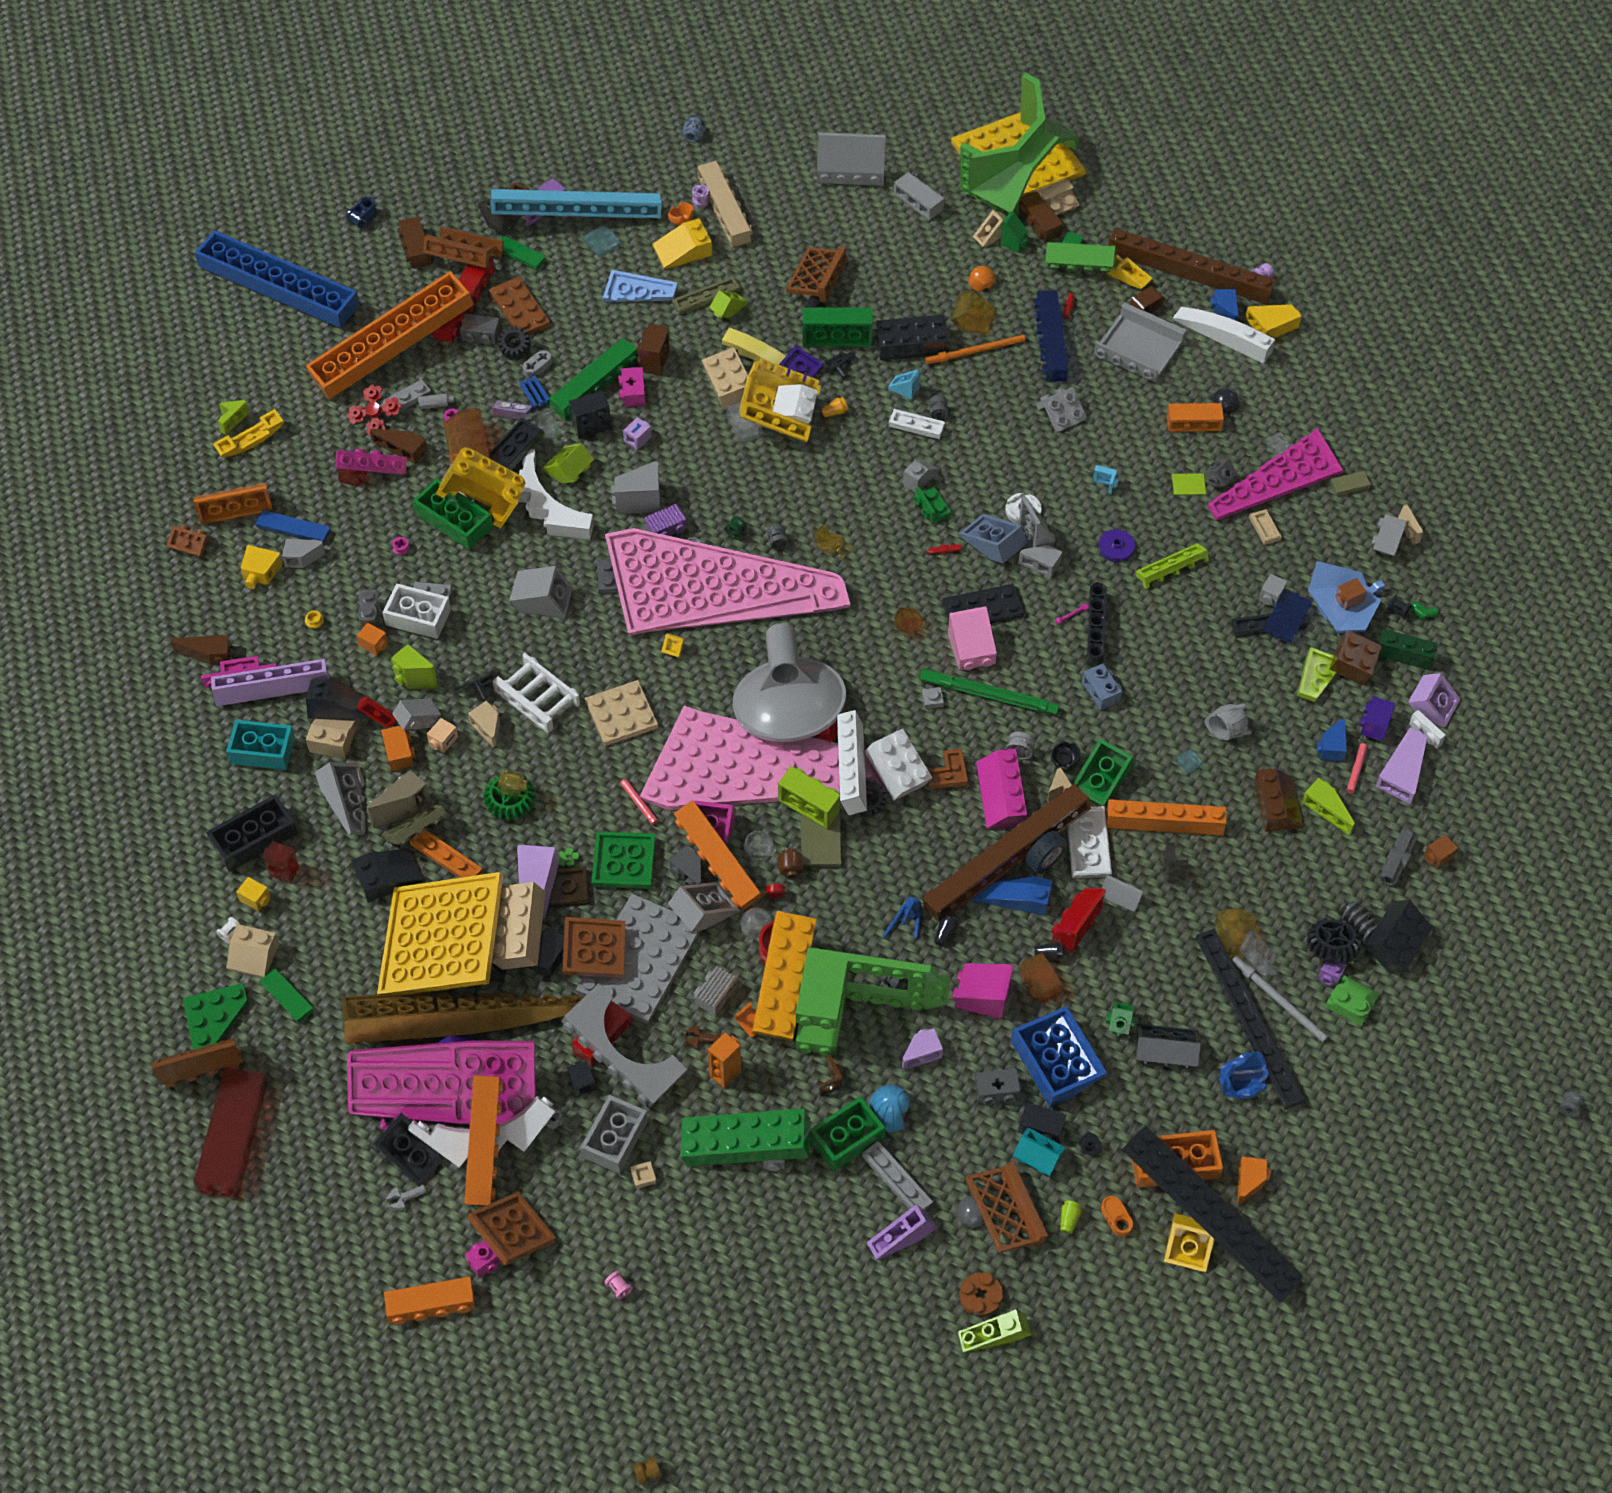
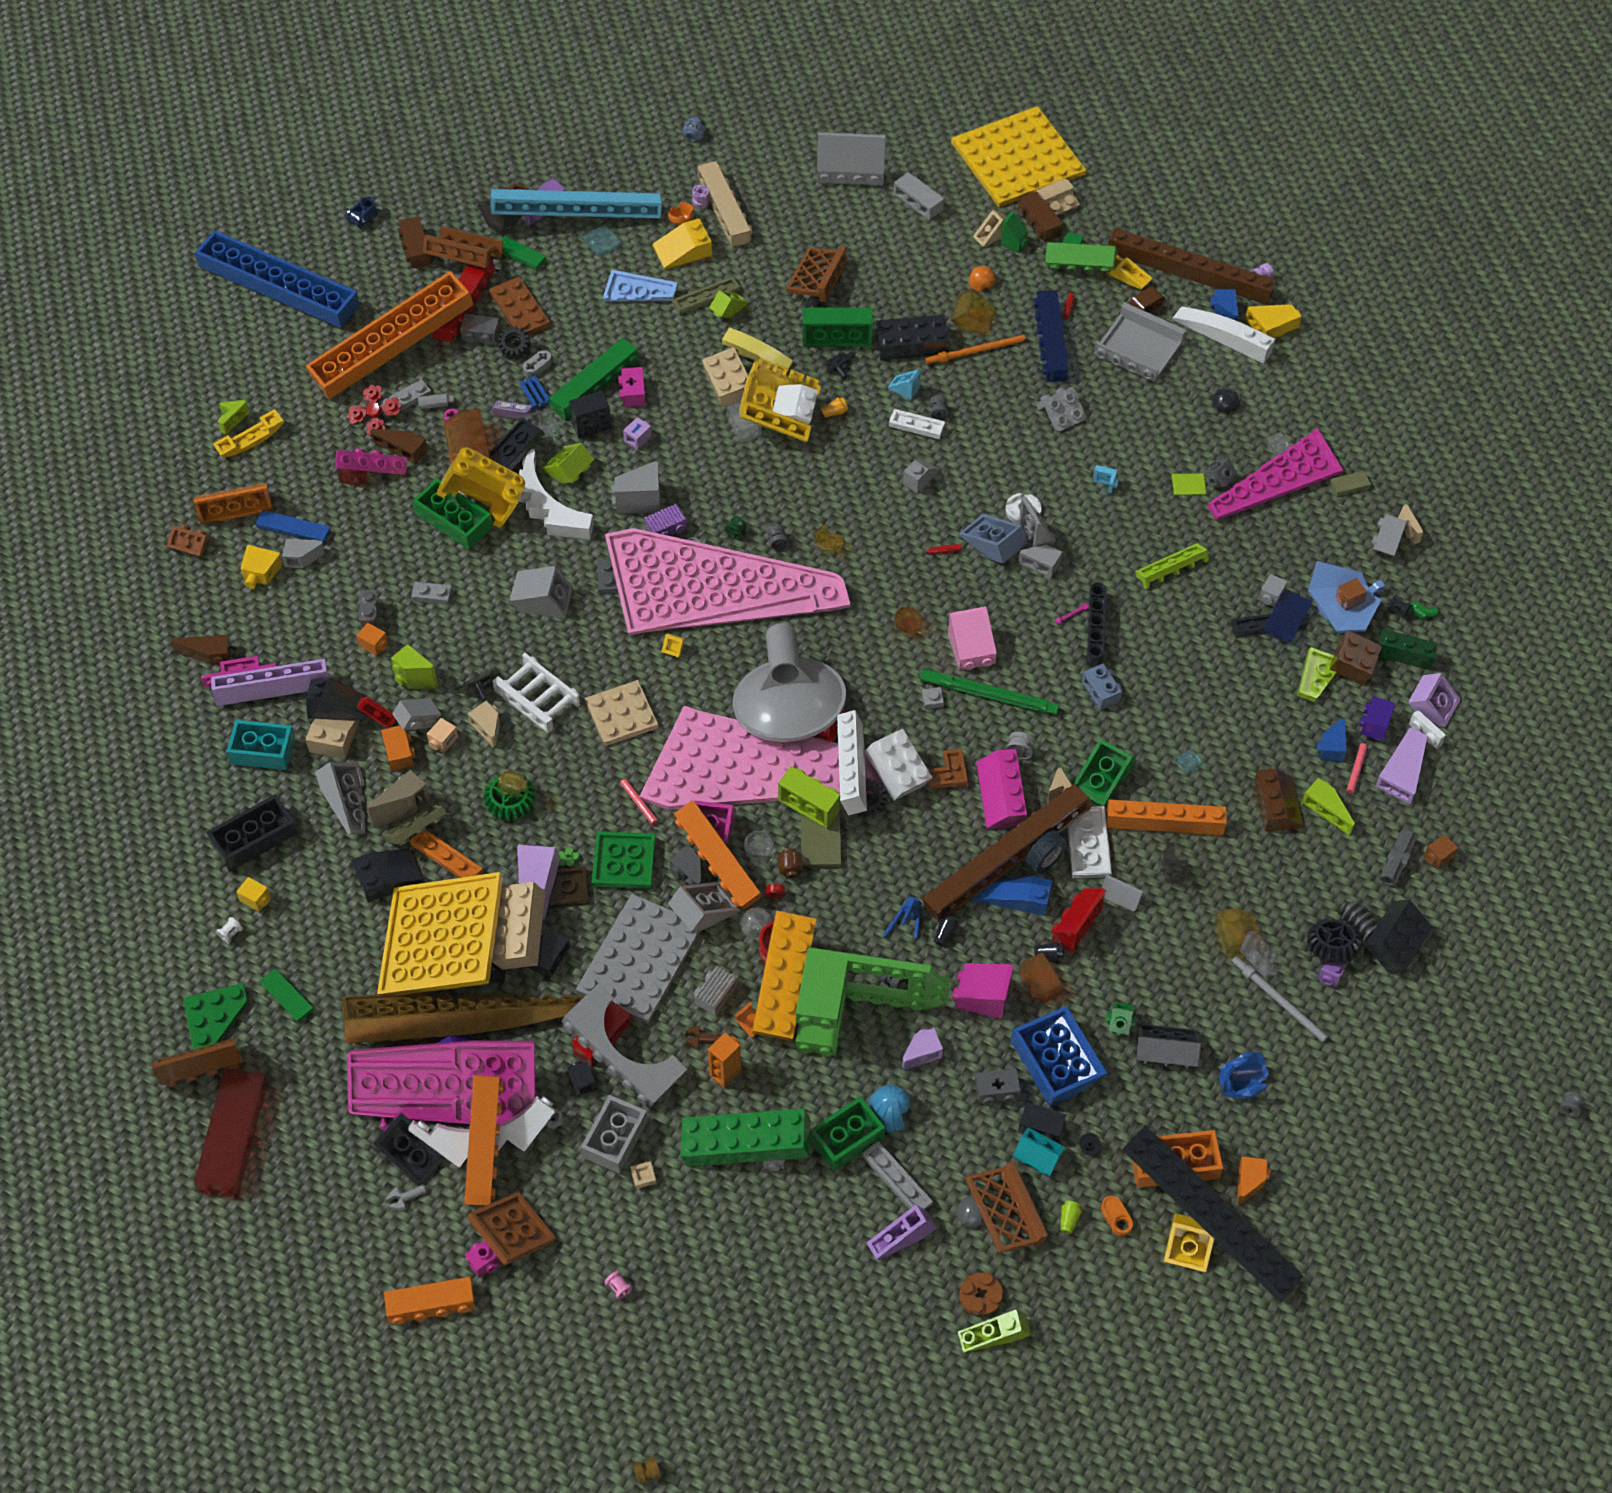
tan slope [227,924,279,978] -> none
clear red brick [263,841,300,884] -> none
yellow plate [305,611,324,629] -> none
white brick [383,583,451,639] -> none
dark pink bush [392,537,410,555] -> none
dark orange plate [562,917,625,978] -> none
reddish brown brick [637,323,670,376] -> none
dark purple tile [779,345,824,381] -> none
reddish brown bracket [819,1055,843,1096] -> none
green bracket [914,486,951,524] -> none
black plate [942,584,1024,624] -> none
bright green panel [960,73,1079,217] -> none
black hair [1051,741,1080,770] -> none
dark purple plate [1098,529,1135,562] -> none
orange brick [1167,403,1224,432] -> none
black plate [1196,928,1304,1110] -> none
light grey helmet [1205,703,1252,740] -> none
tan tile [1249,509,1282,545] -> none
bright green slope [1325,974,1380,1026] -> none

